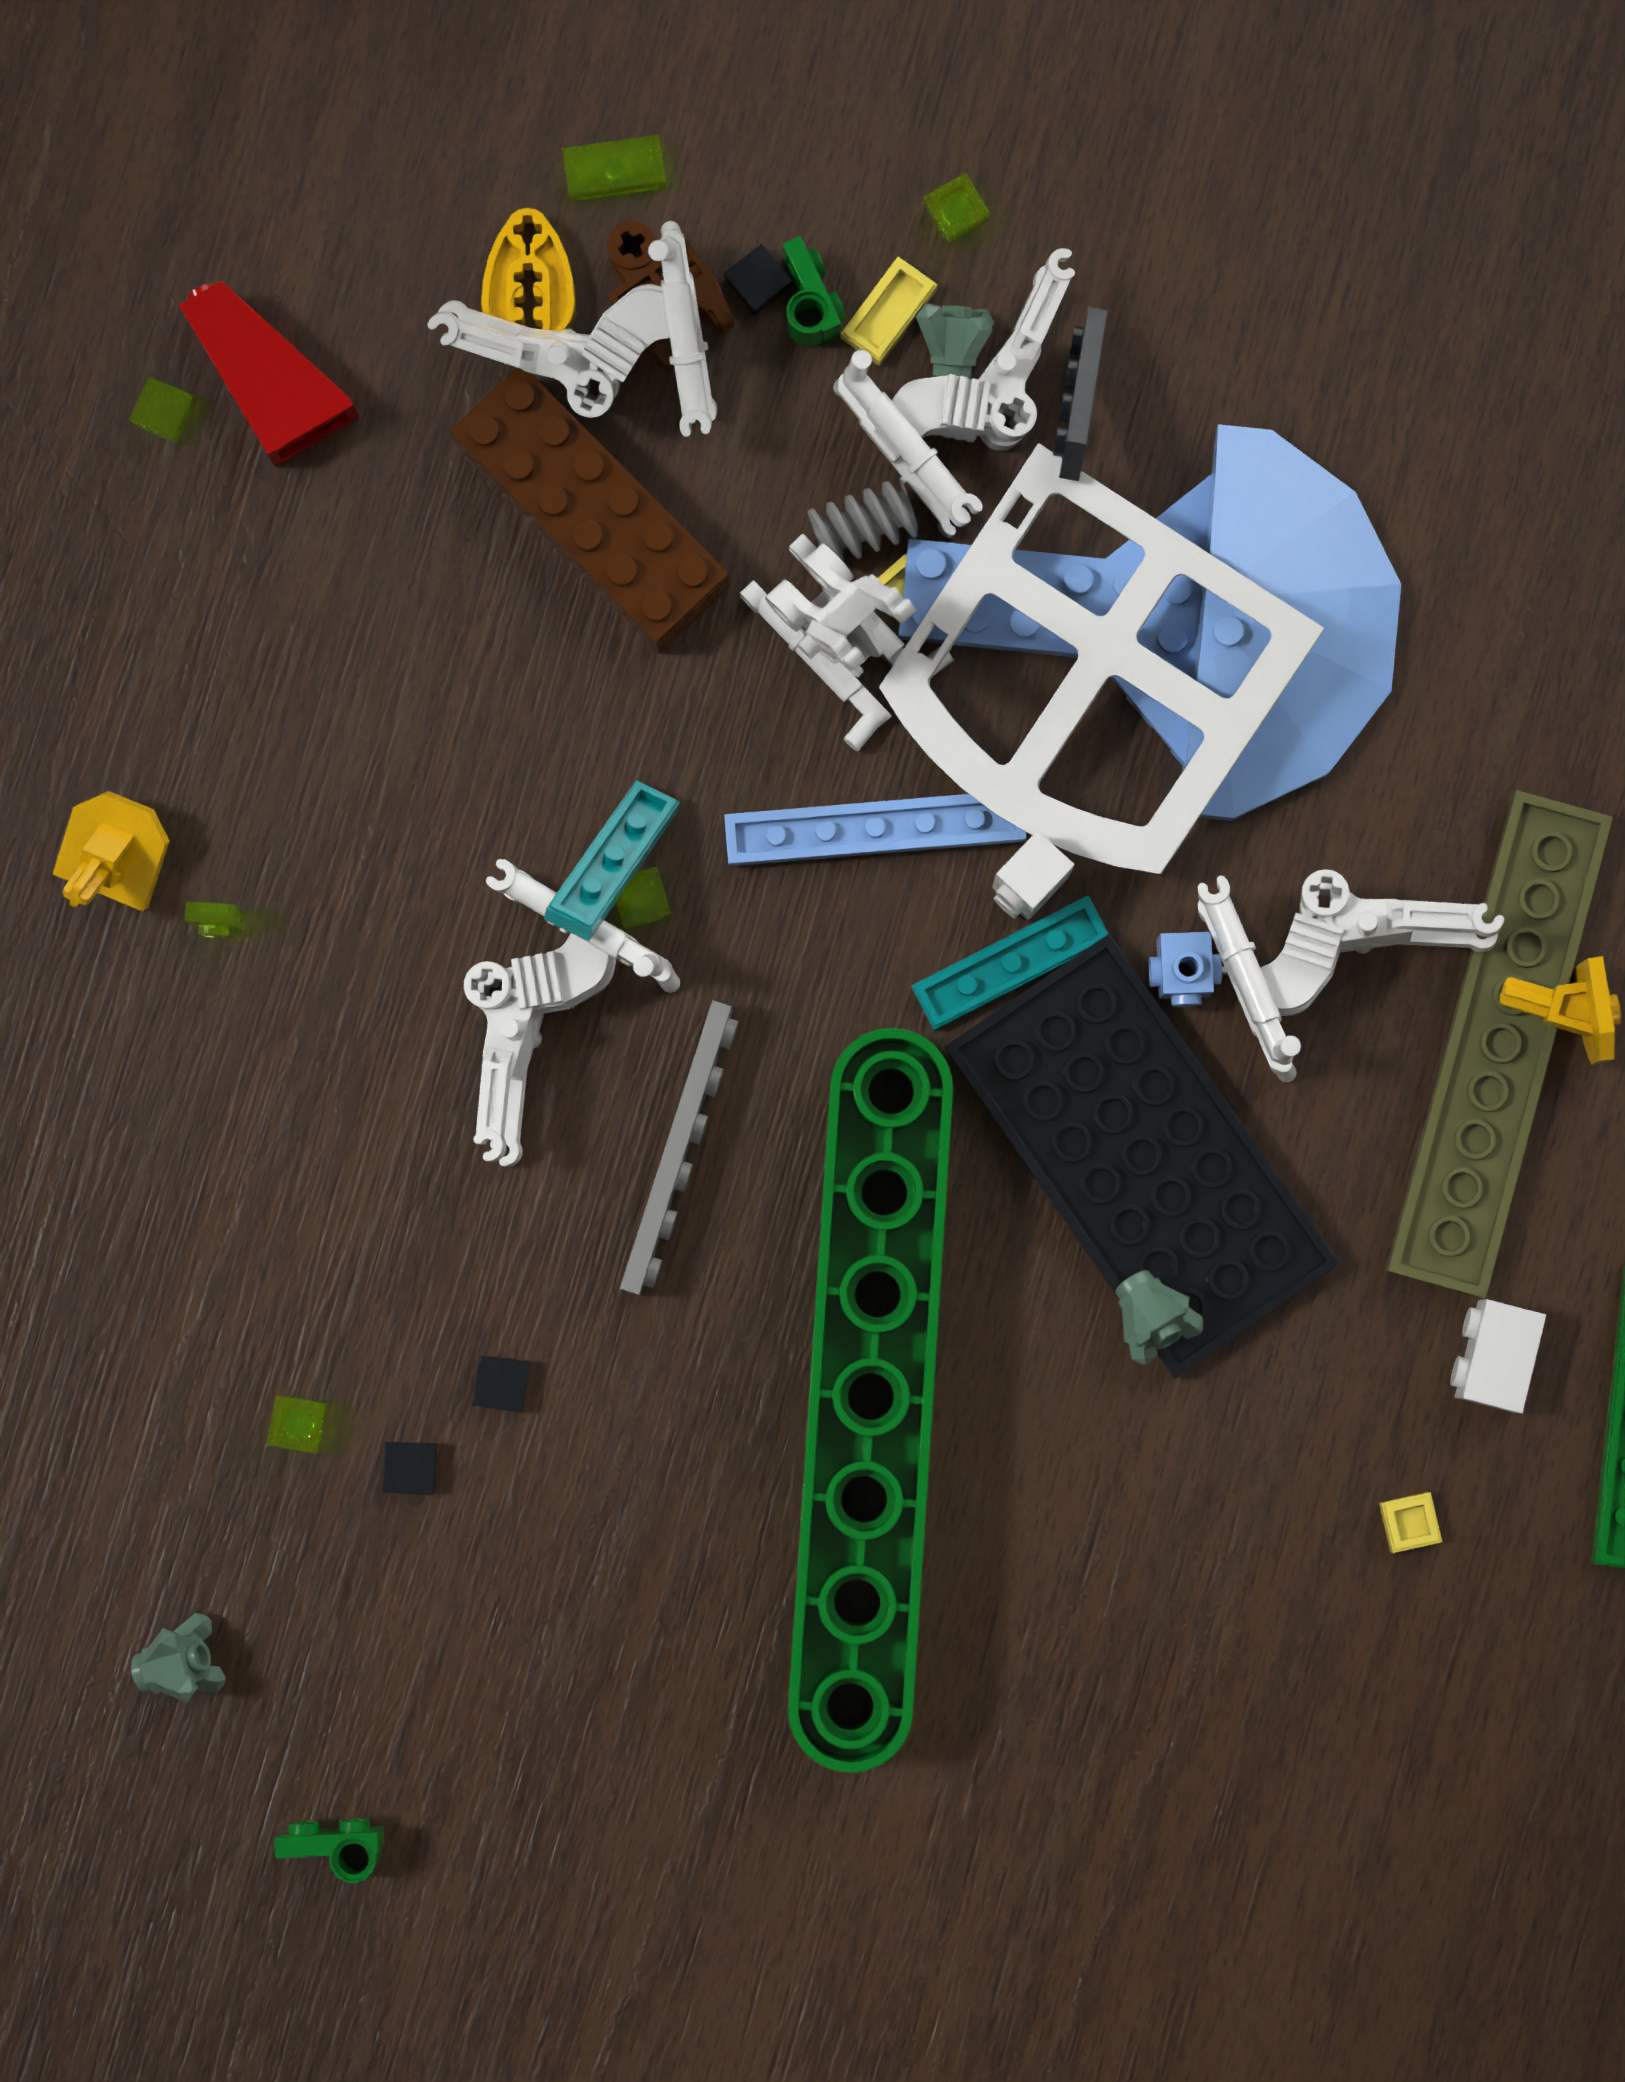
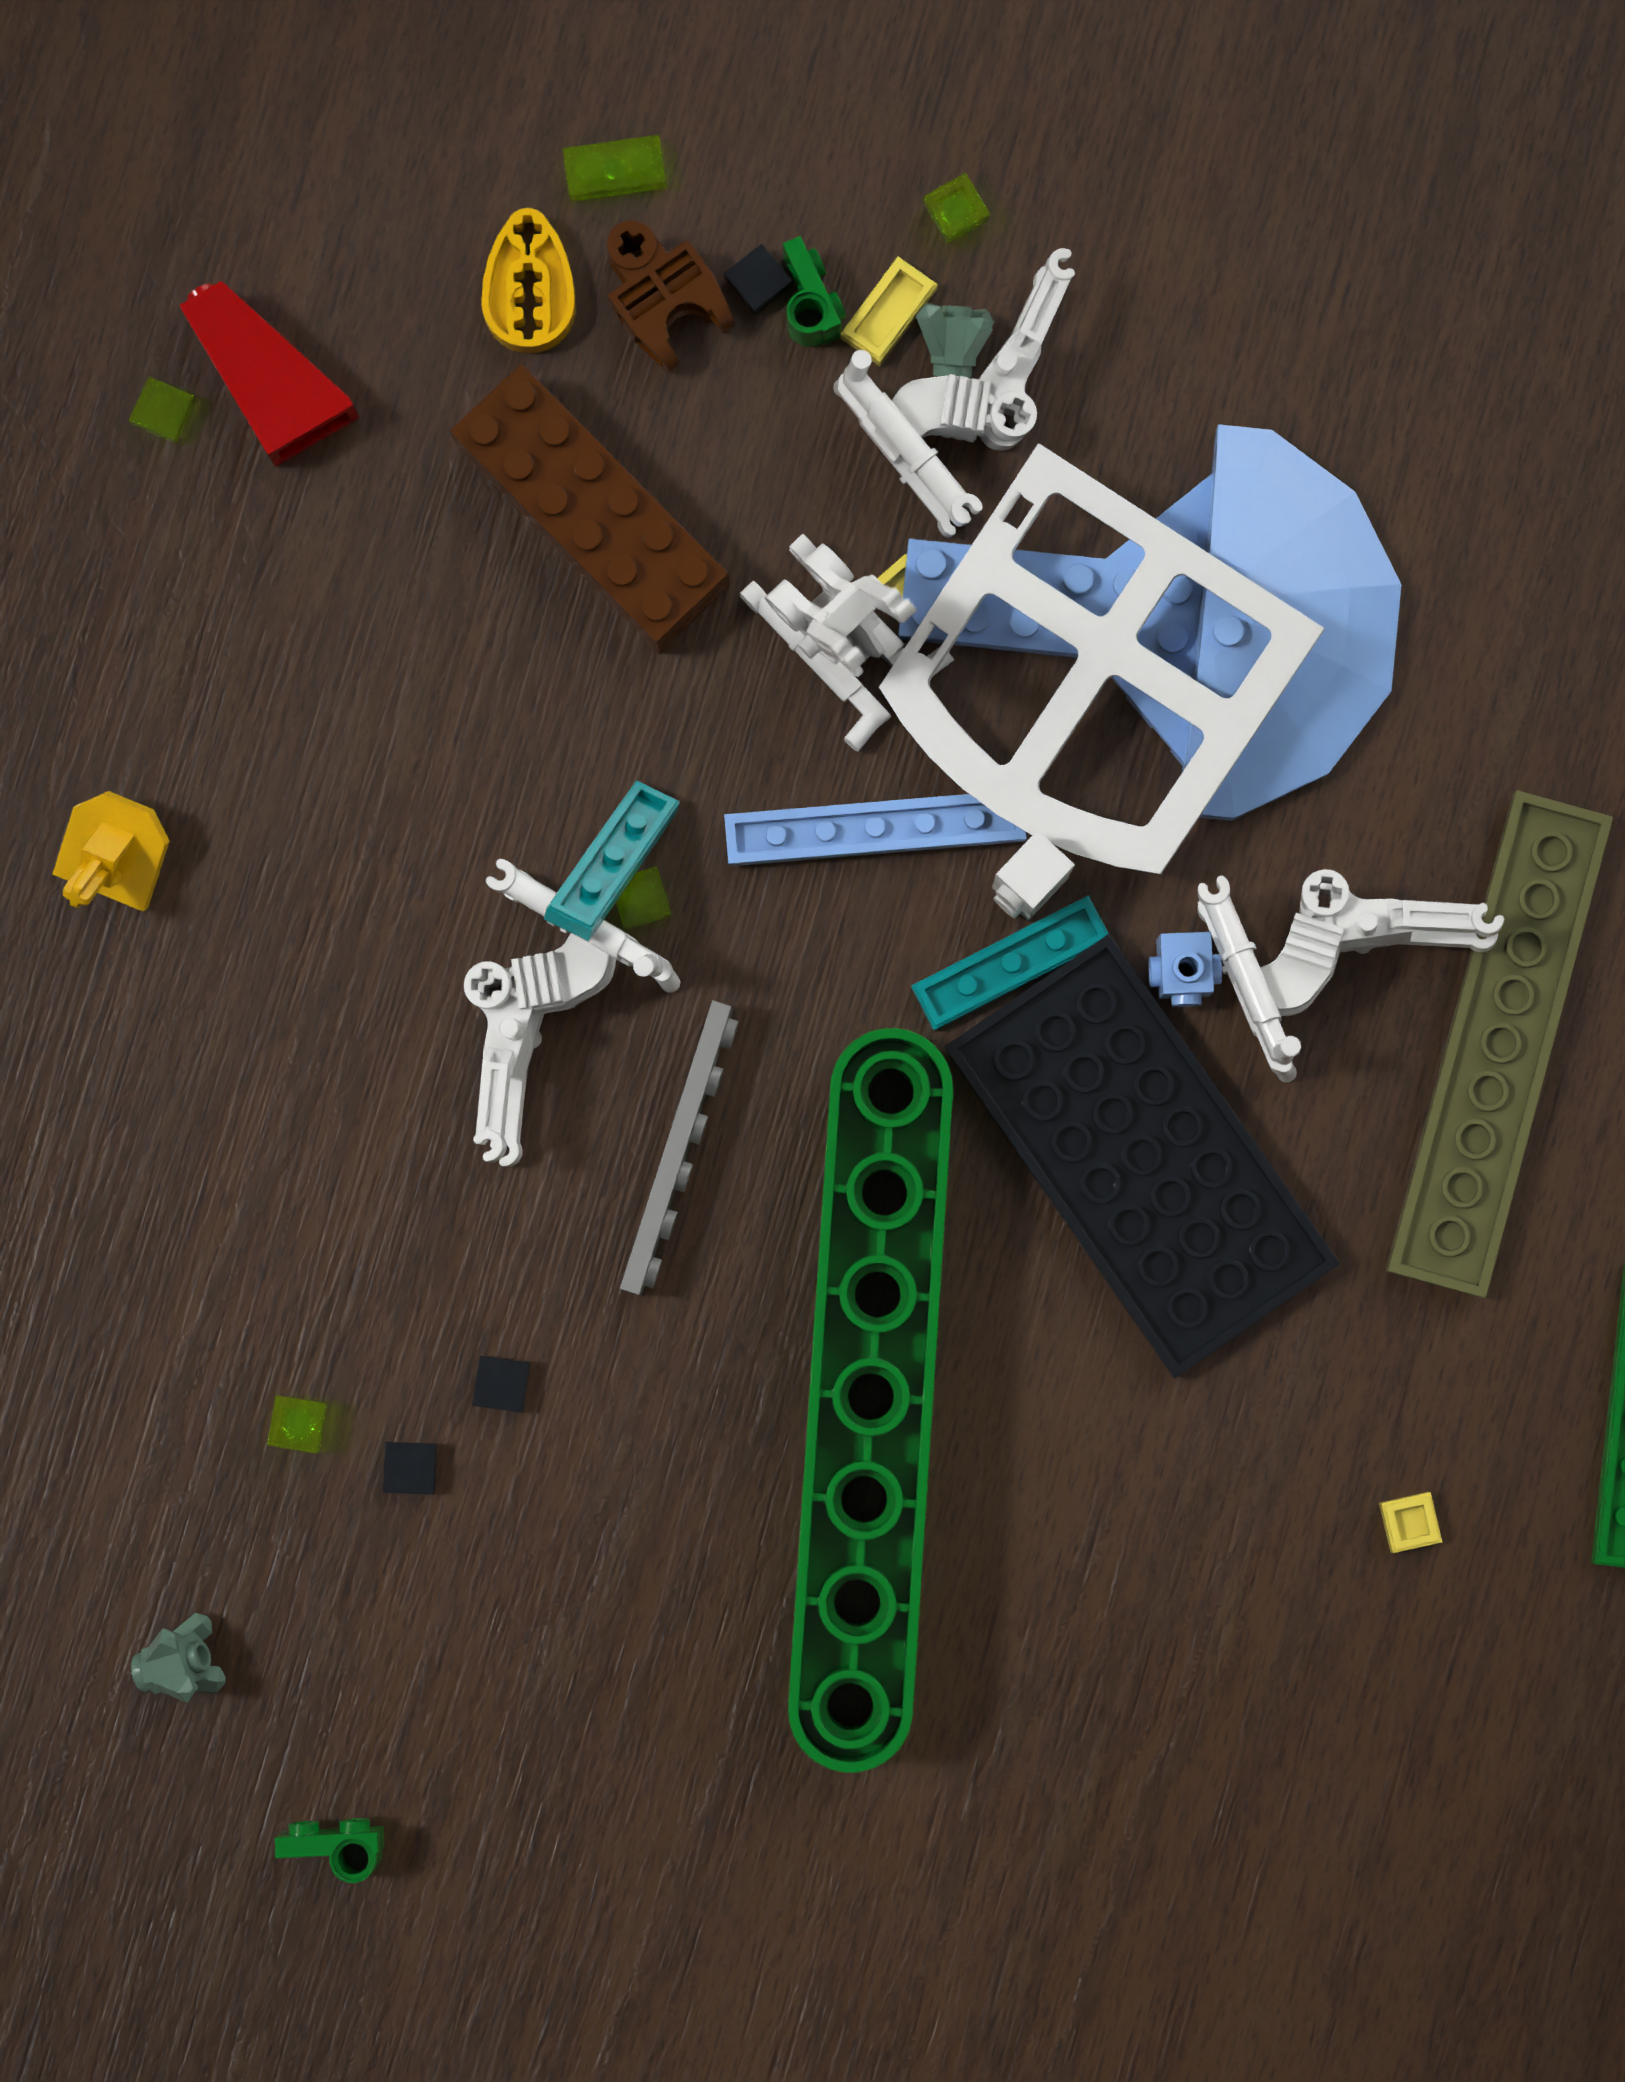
clear neon green plate [185,901,244,938] -> none
white piece [428,221,717,437] -> none
light grey piece [807,479,918,562] -> none
black plate [1053,307,1108,481] -> none
sand green rock [1115,1270,1203,1365] -> none
white brick [1450,1299,1546,1413] -> none
yellow piece [1499,956,1621,1065] -> none

